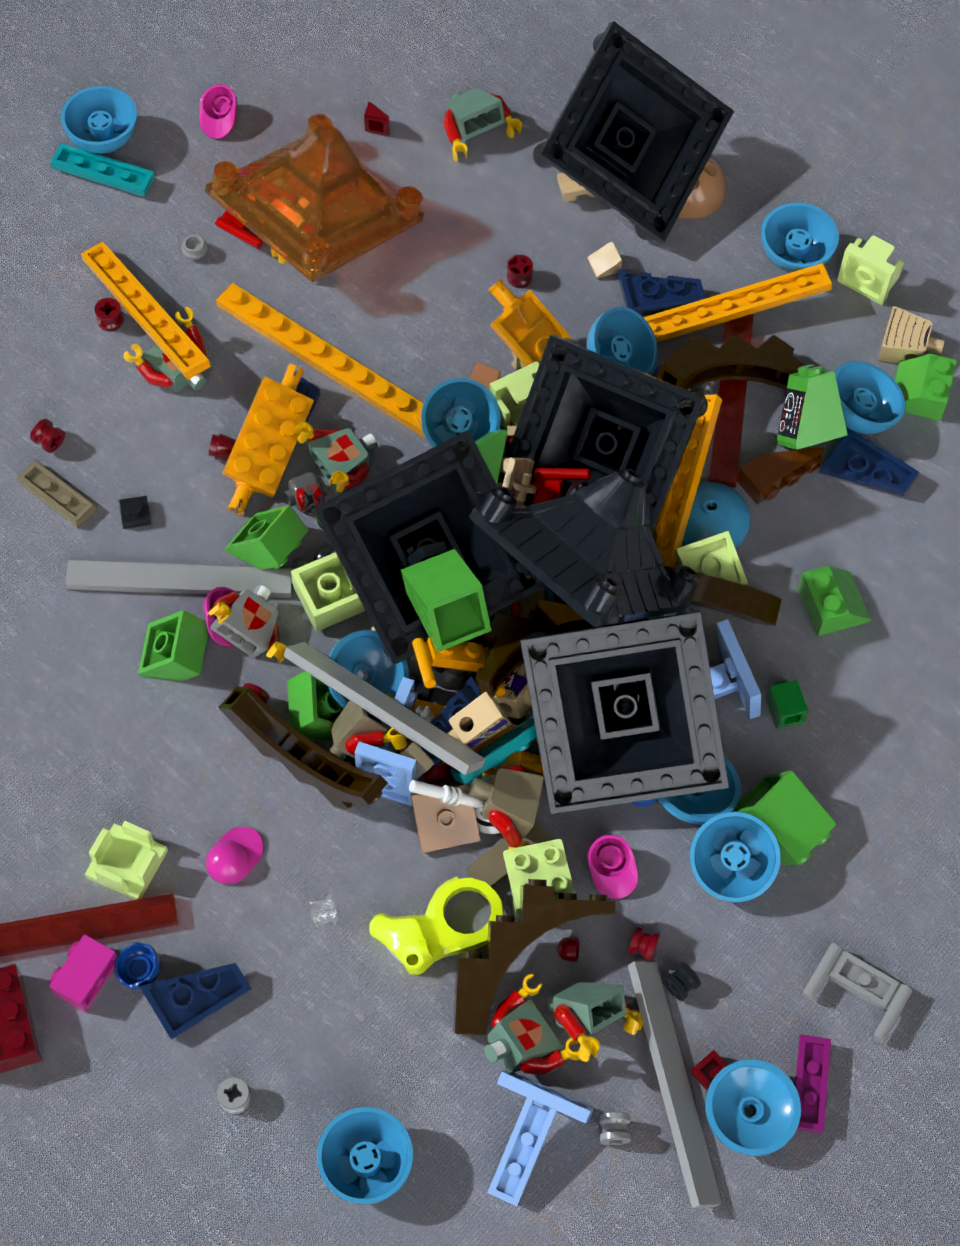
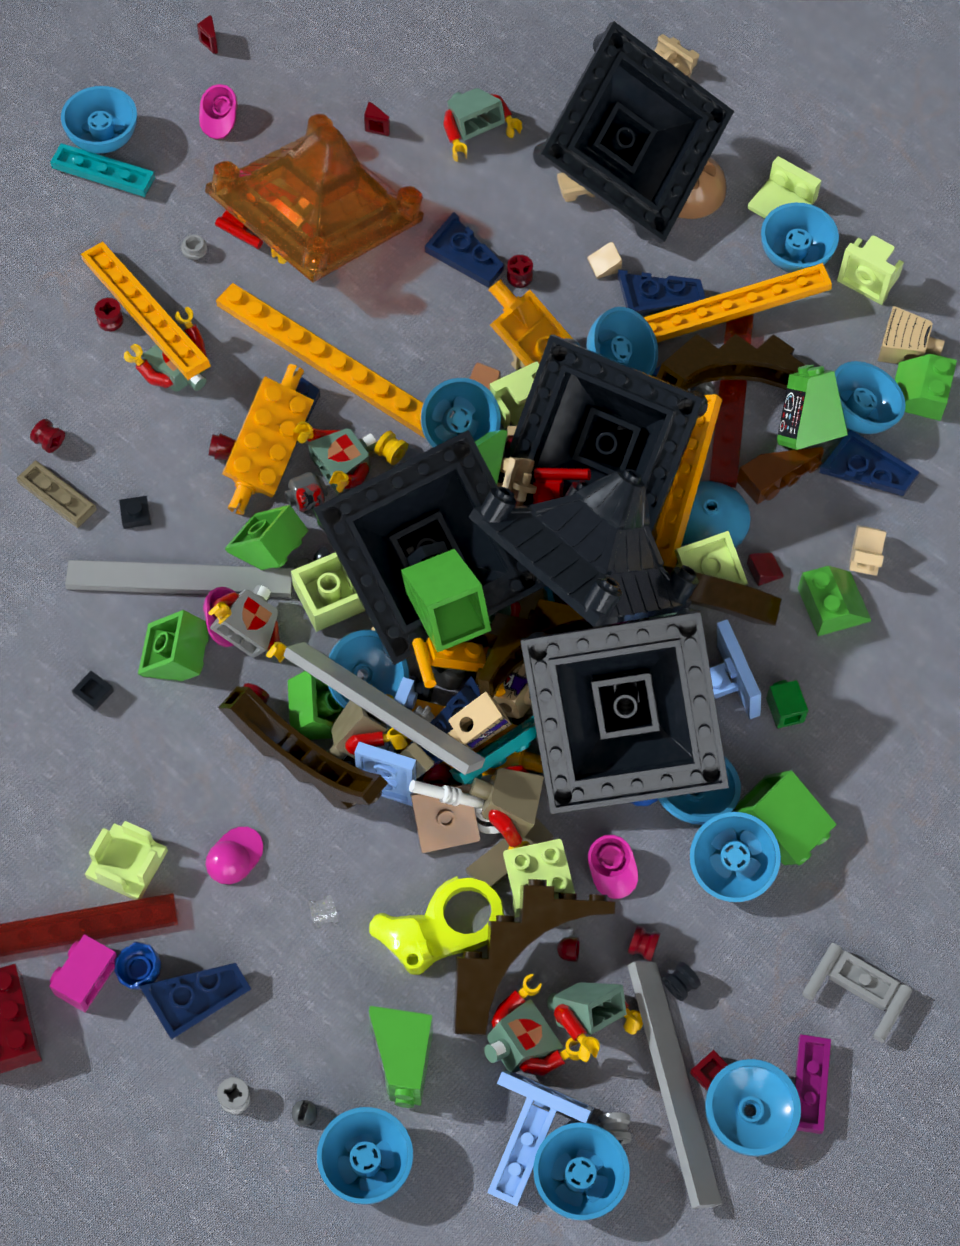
none -> black plate [72,671,114,712]
none -> dark red slope [197,15,218,54]
none -> dark grey hinge [291,1100,317,1127]
none -> bright green slope [369,1006,433,1108]
none -> yellow wheel [374,431,408,465]
none -> dark blue wing [425,212,504,288]
none -> dark azure piece [533,1123,630,1221]
none -> tan hips [654,34,699,77]
none -> dark red slope [747,553,784,586]
none -> yellowish green bracket [748,156,822,218]
none -> tan brick [849,525,886,576]

